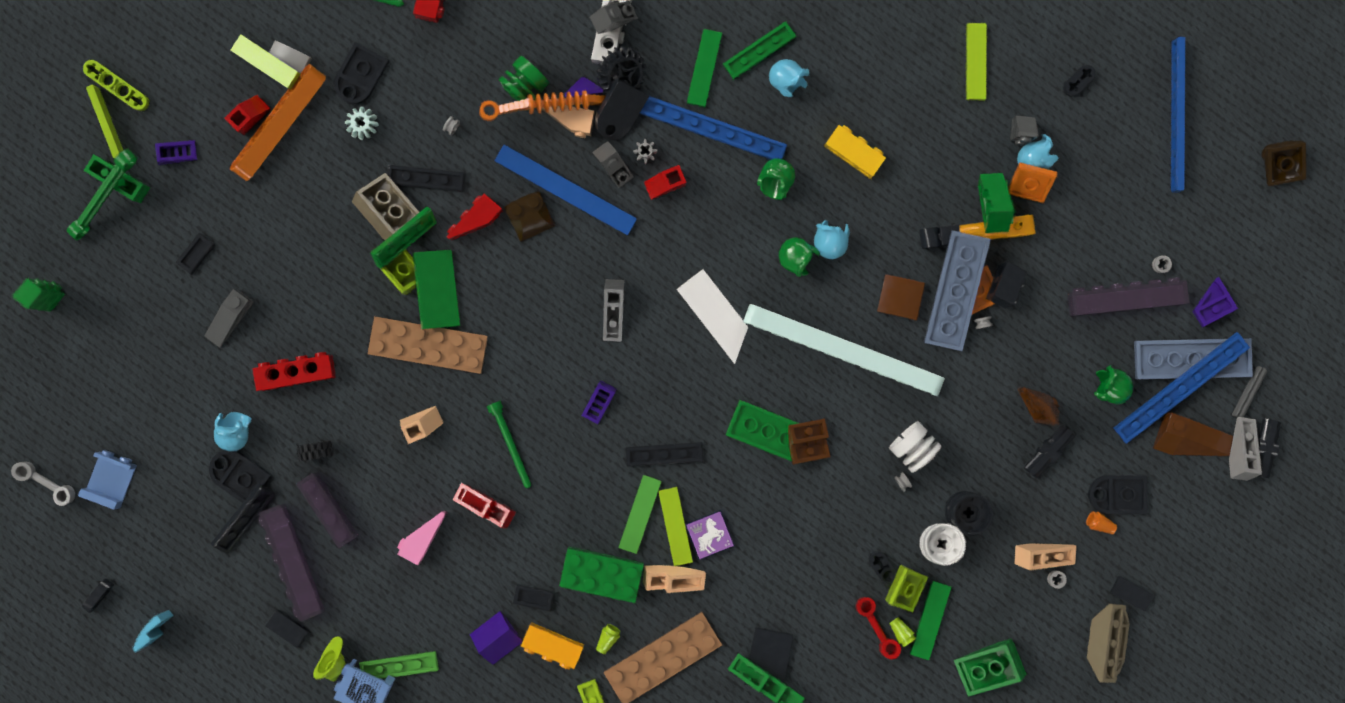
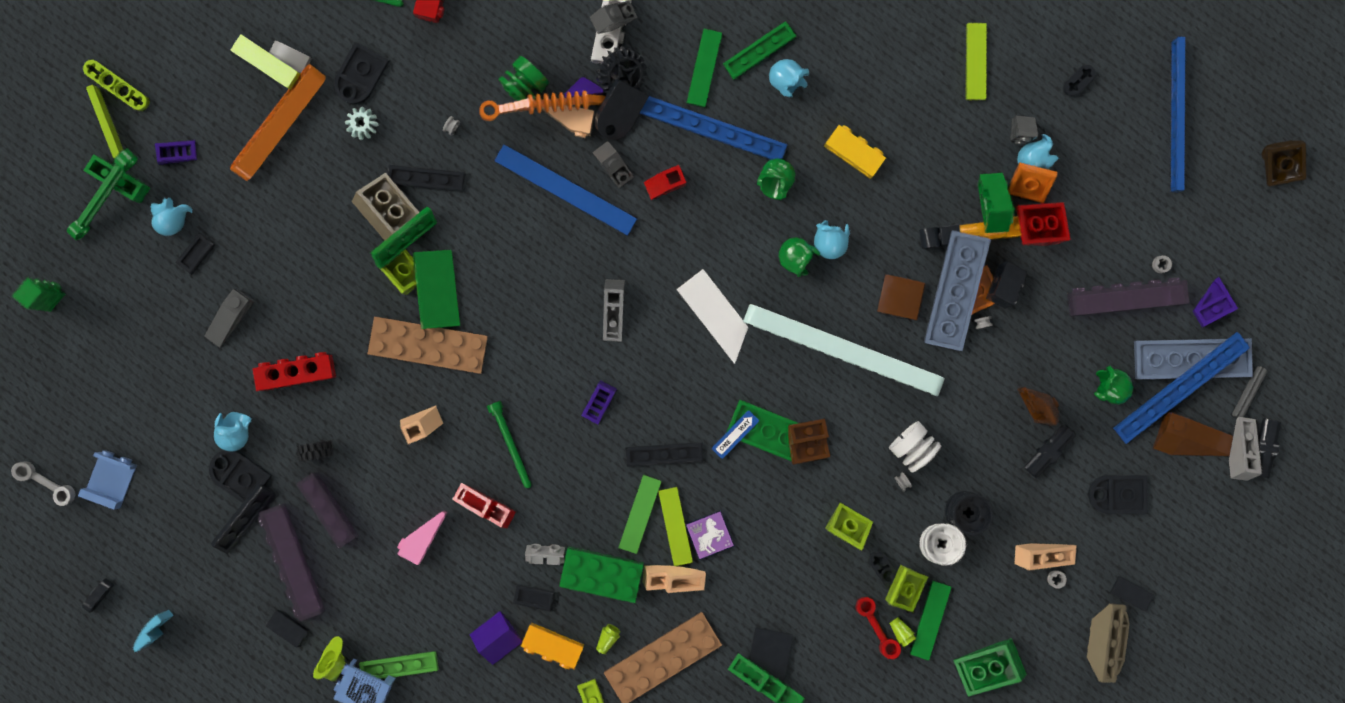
red slope [224,95,271,135] -> none
red slope [447,194,504,240] -> none
dark brown slope [504,191,555,242] -> none
light grey gear [633,139,657,164] -> none
orange cone [1086,512,1117,535] -> none
none -> medium azure hair [150,198,192,236]
none -> light grey hinge [525,544,565,565]
none -> sticker [712,411,759,459]
none -> lime slope [825,503,873,550]
none -> red slope [1016,202,1070,246]

